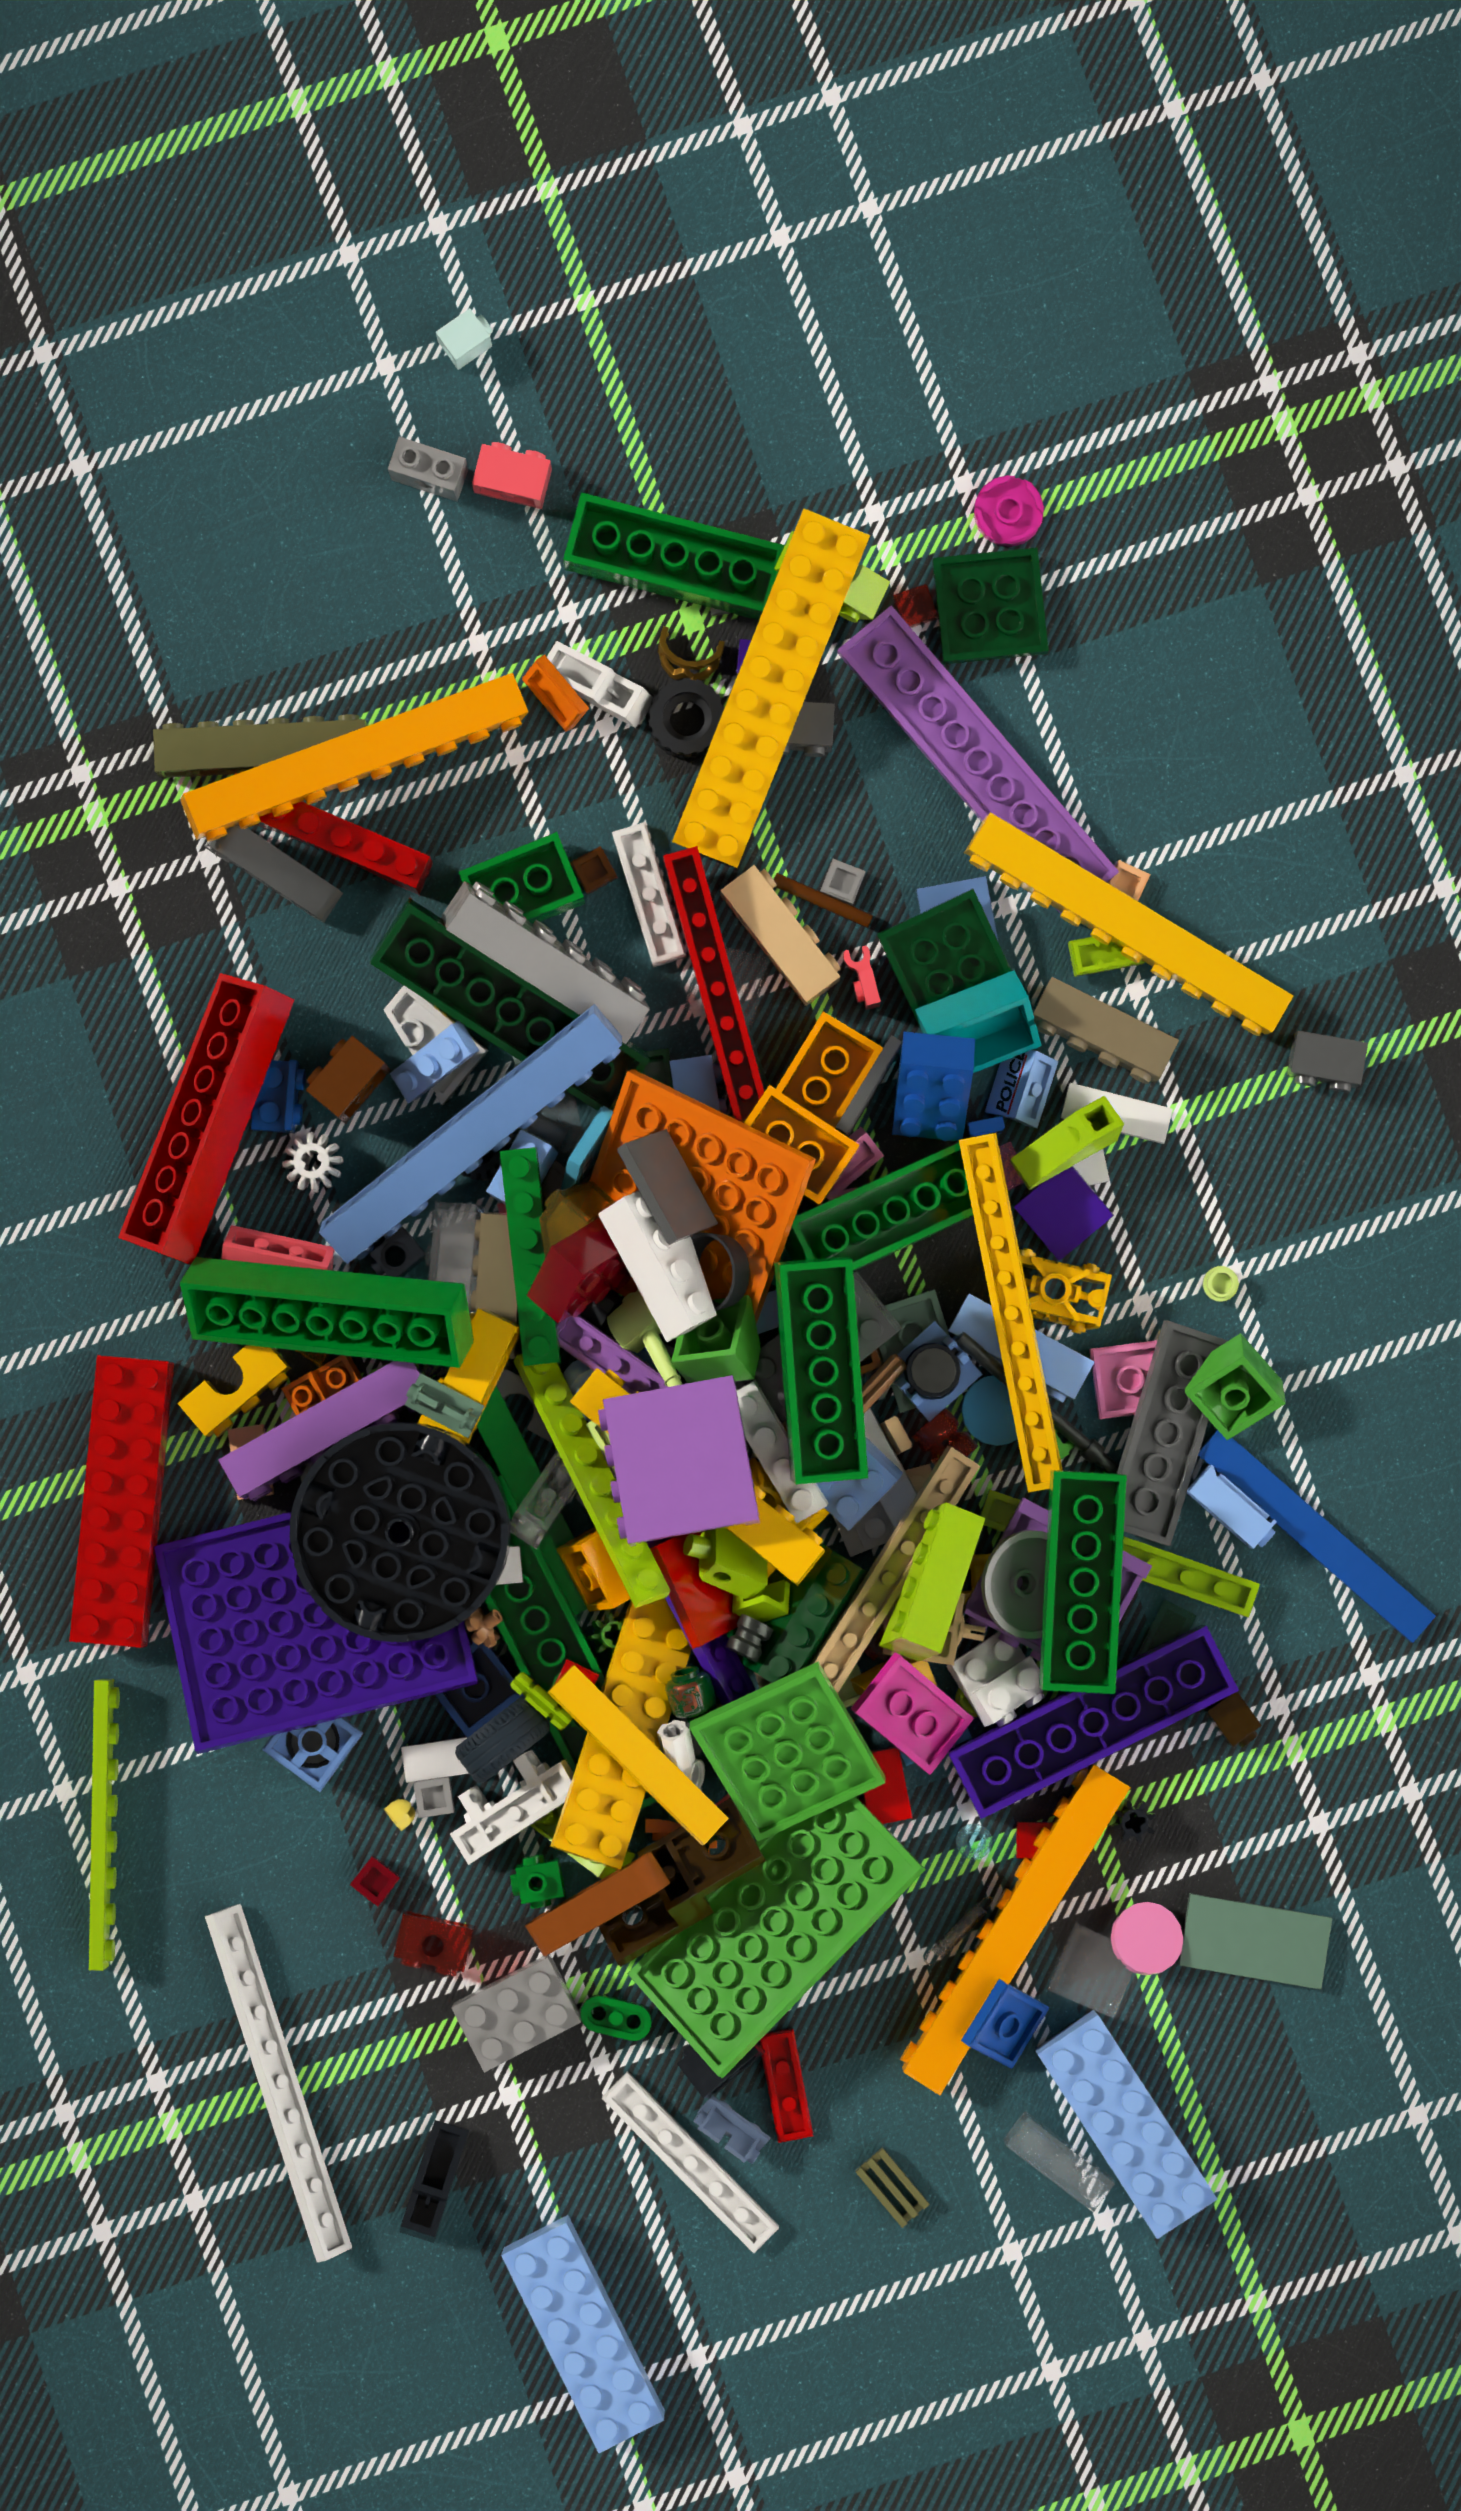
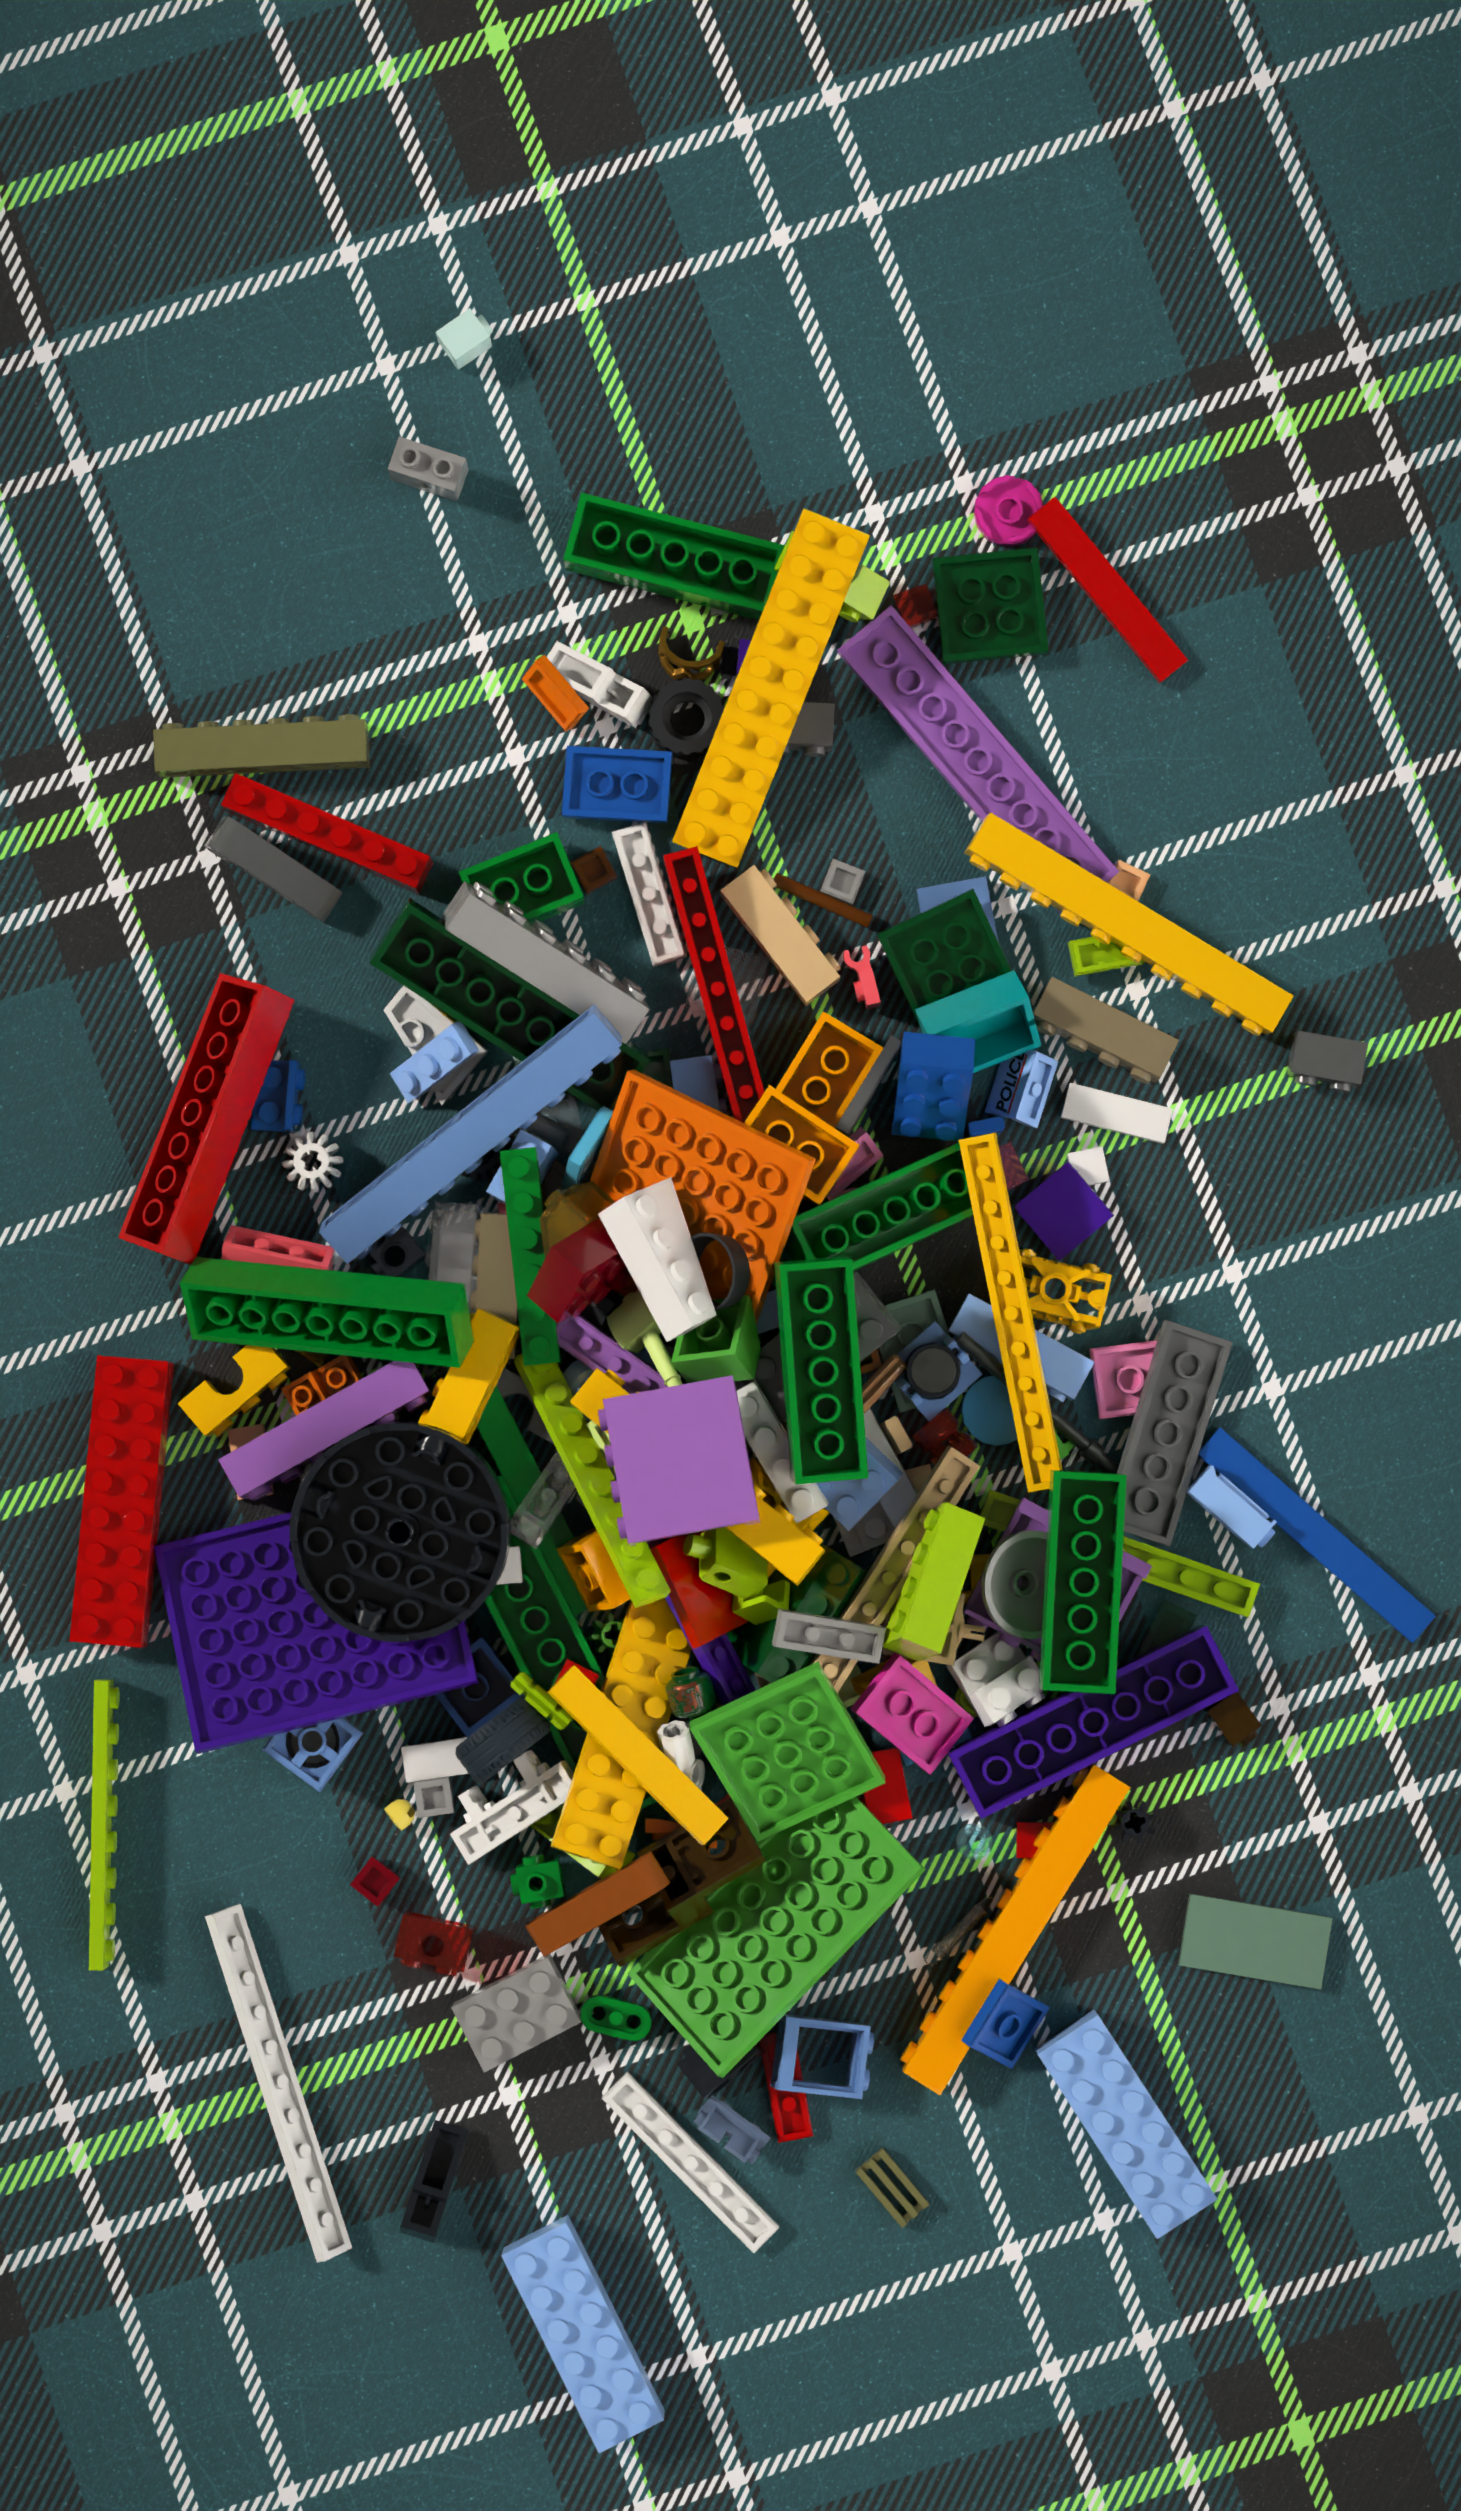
light orange brick [180,673,529,842] -> none
reddish brown brick [306,1036,391,1124] -> none
sand green hinge [405,1373,484,1438] -> none
medium nougat plant [465,1607,503,1648] -> none
coral brick [472,442,552,509] -> none
dark grey tile [617,1129,718,1245] -> none
pearl dark grey wheel [725,1614,773,1662] -> none
clear brick [1003,2111,1115,2213] -> none
lime slope [1010,1095,1124,1190] -> none
clear tile [1047,1922,1133,2019] -> none
bright pink tile [1111,1902,1183,1976] -> none
bright green slope [1185,1333,1286,1440] -> none
yellowish green plate [1203,1266,1239,1302] -> none
none -> blue plate [562,746,673,824]
none -> medium blue window [770,2014,874,2099]
none -> light grey plate [772,1609,886,1664]
none -> red tile [1027,496,1188,684]

